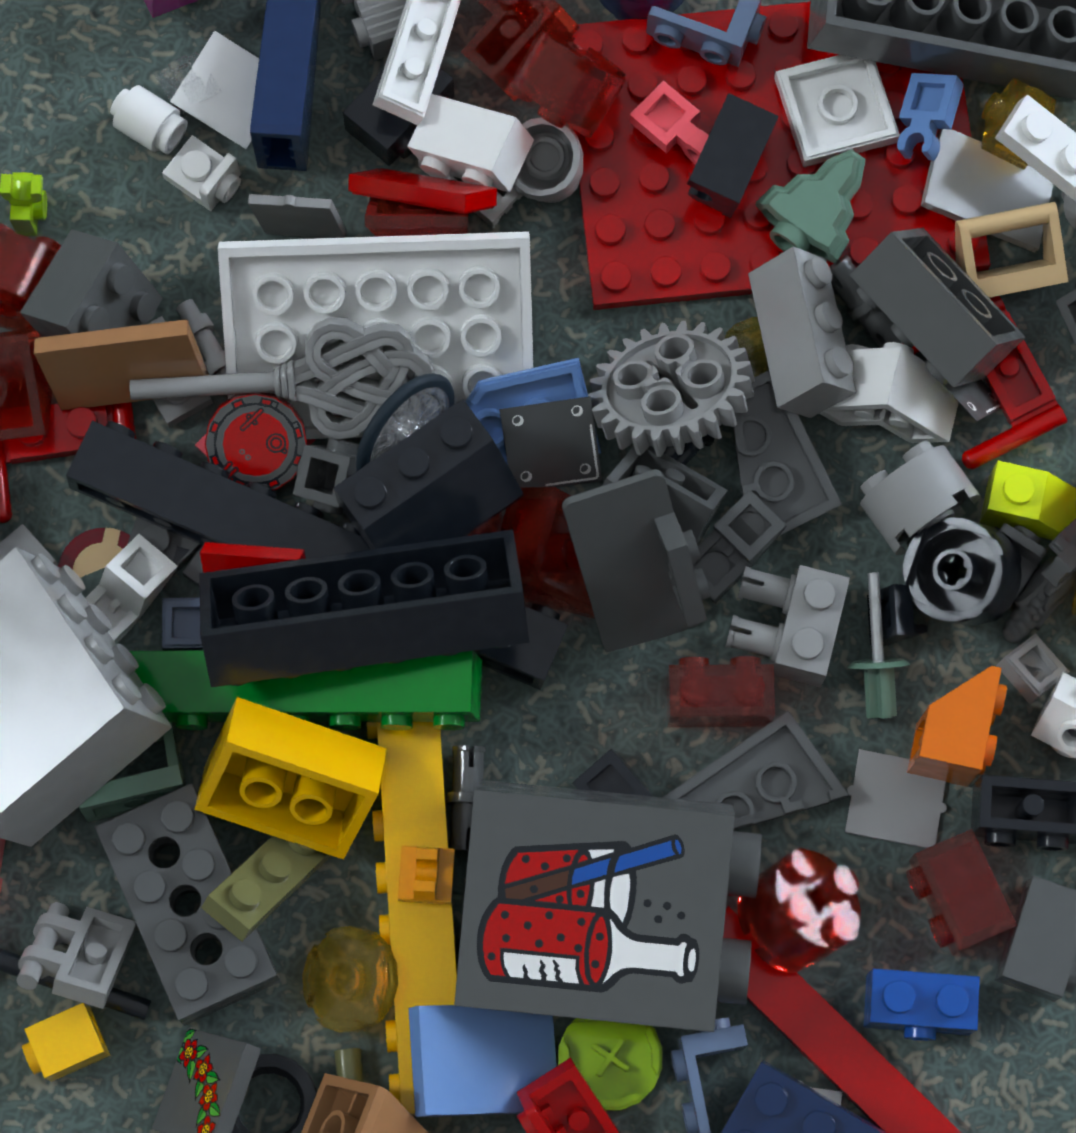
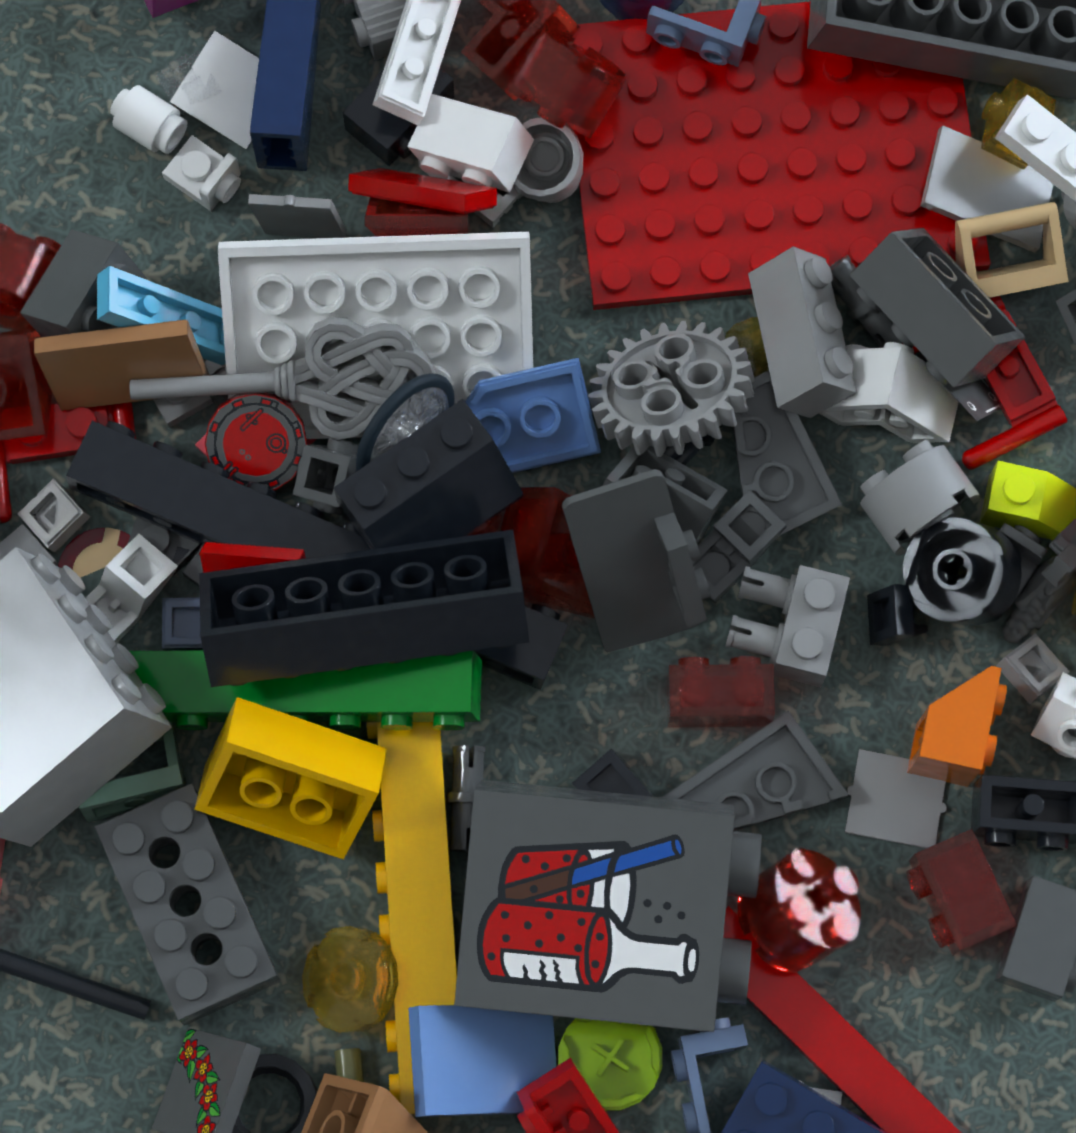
lime plate [0,172,47,236] -> none
light grey plate [16,902,136,1009] -> none
yellow brick [22,1003,110,1082] -> none
olive plate [201,836,331,942] -> none
light orange tile [398,846,455,904] -> none
dark grey sticker [499,396,602,492] -> none
coral plate [629,80,709,165] -> none
black hinge [687,93,779,218] -> none
sand green rock [755,149,866,264] -> none
white tile [774,55,900,167] -> none
sand green piece [846,572,911,719] -> none
blue brick [864,968,980,1041] -> none
medium blue plate [897,73,964,161] -> none
none -> light grey tile [17,478,91,552]
none -> medium azure plate [97,266,226,365]

